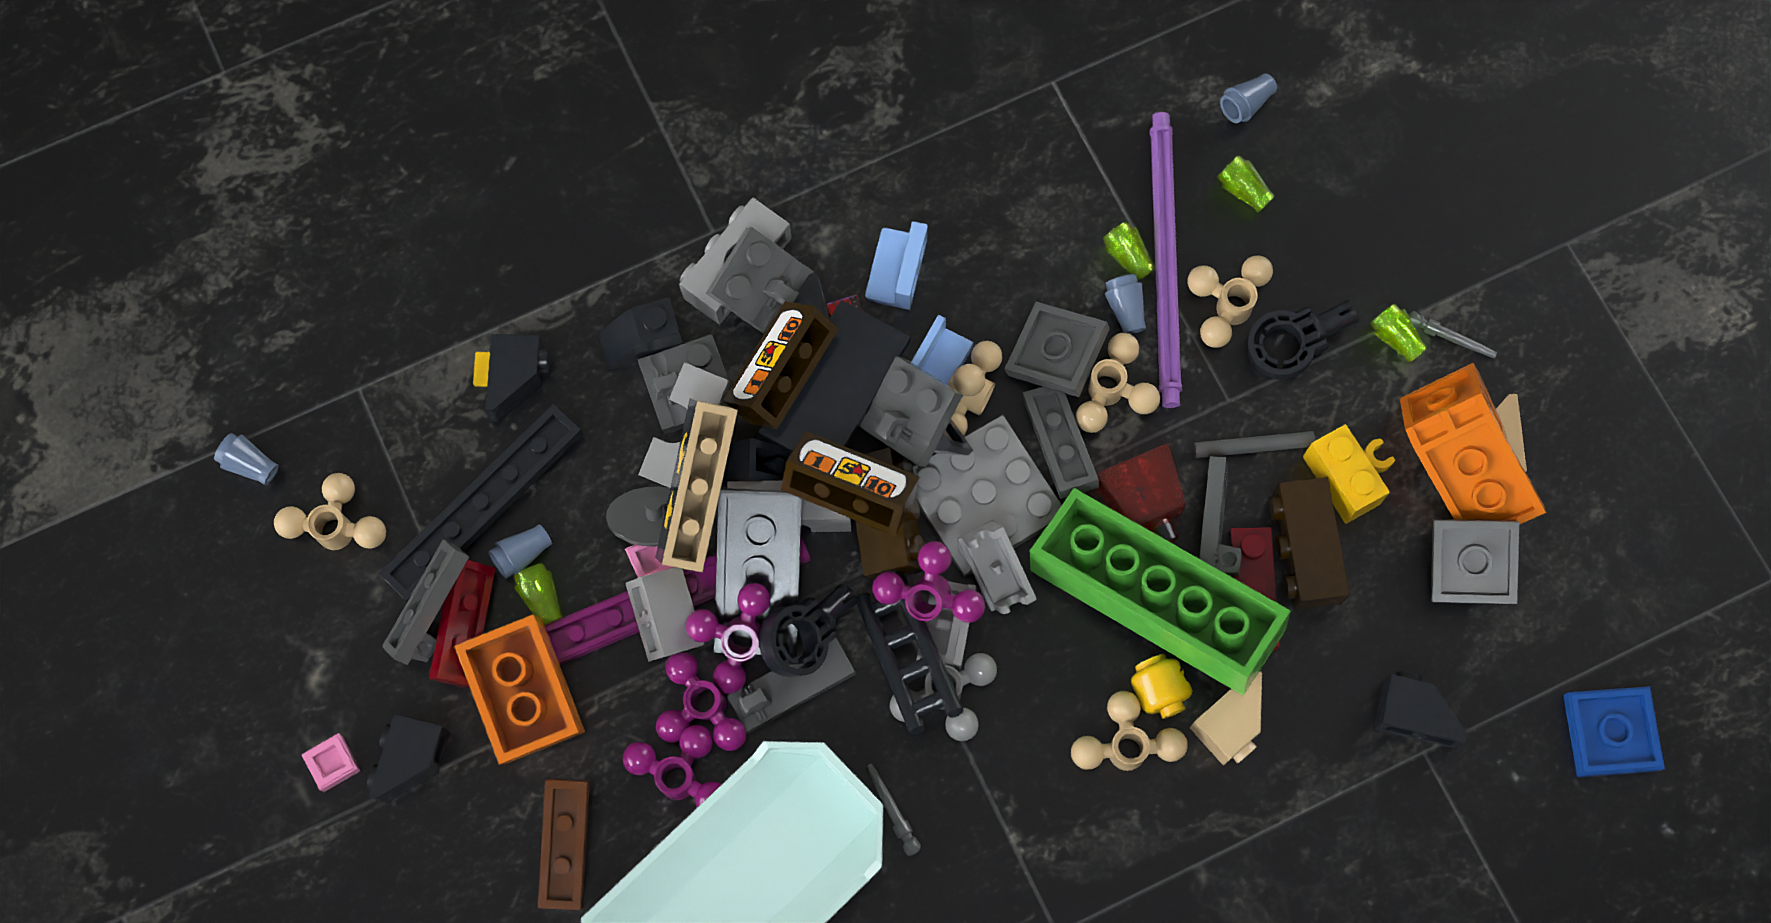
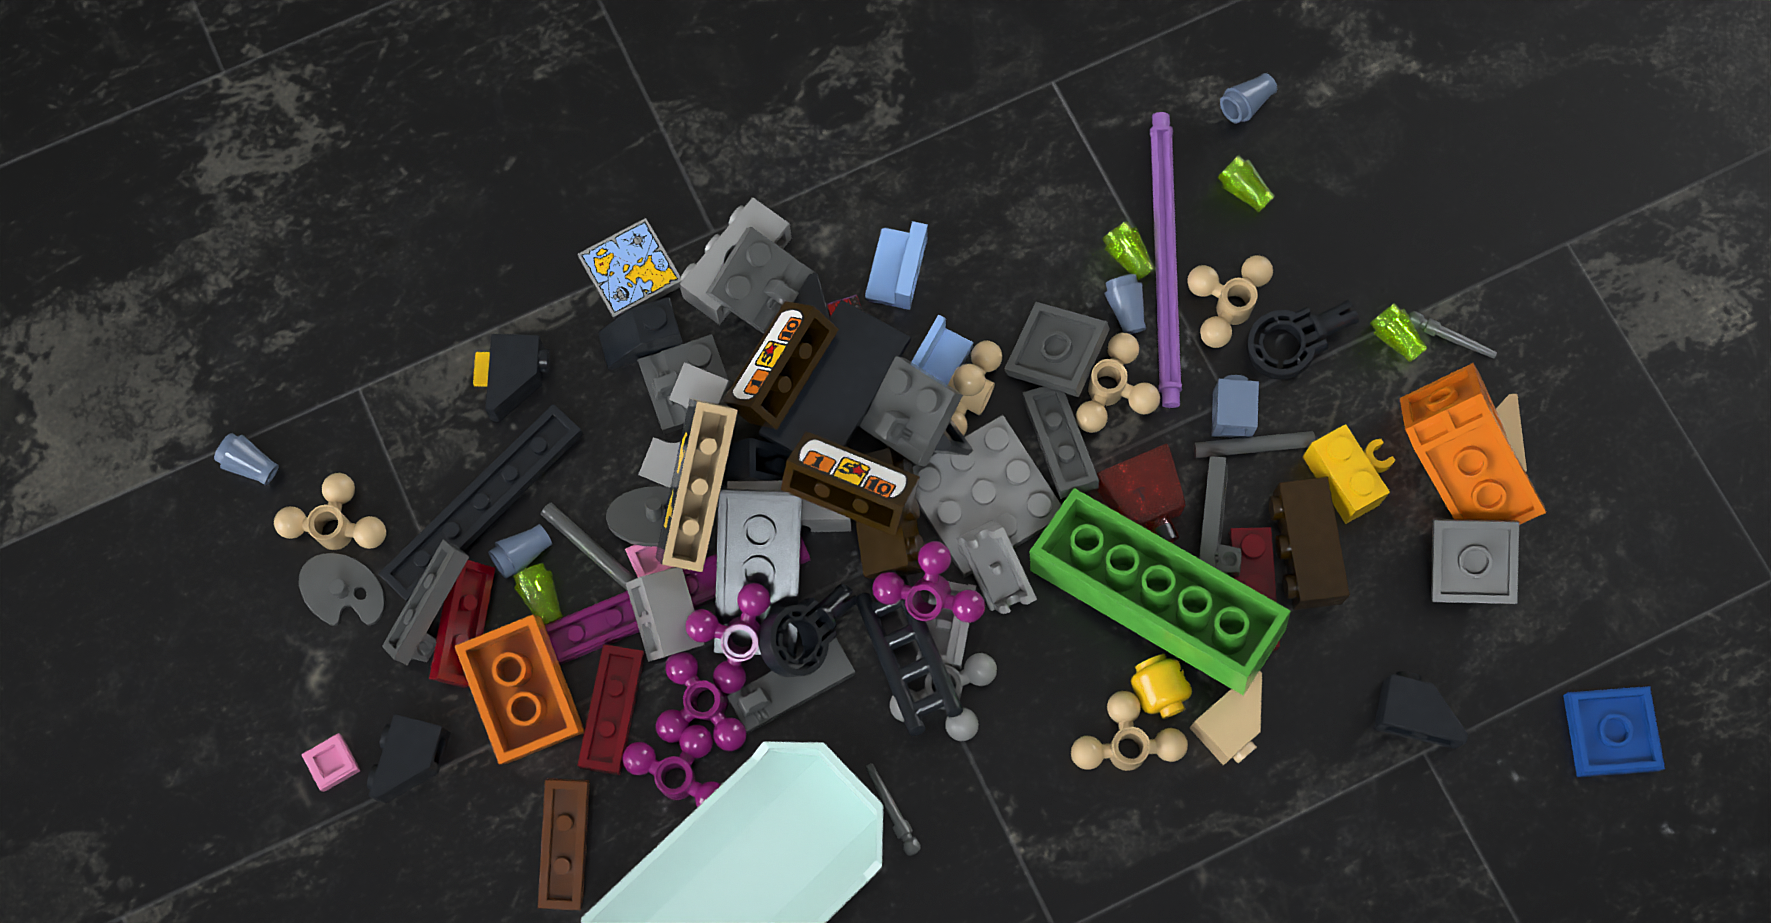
none -> dark grey piece [299,553,386,626]
none -> dark grey bar [541,503,637,591]
none -> dark red plate [577,644,645,775]
none -> tile [578,218,681,320]
none -> sand blue brick [1211,375,1259,438]

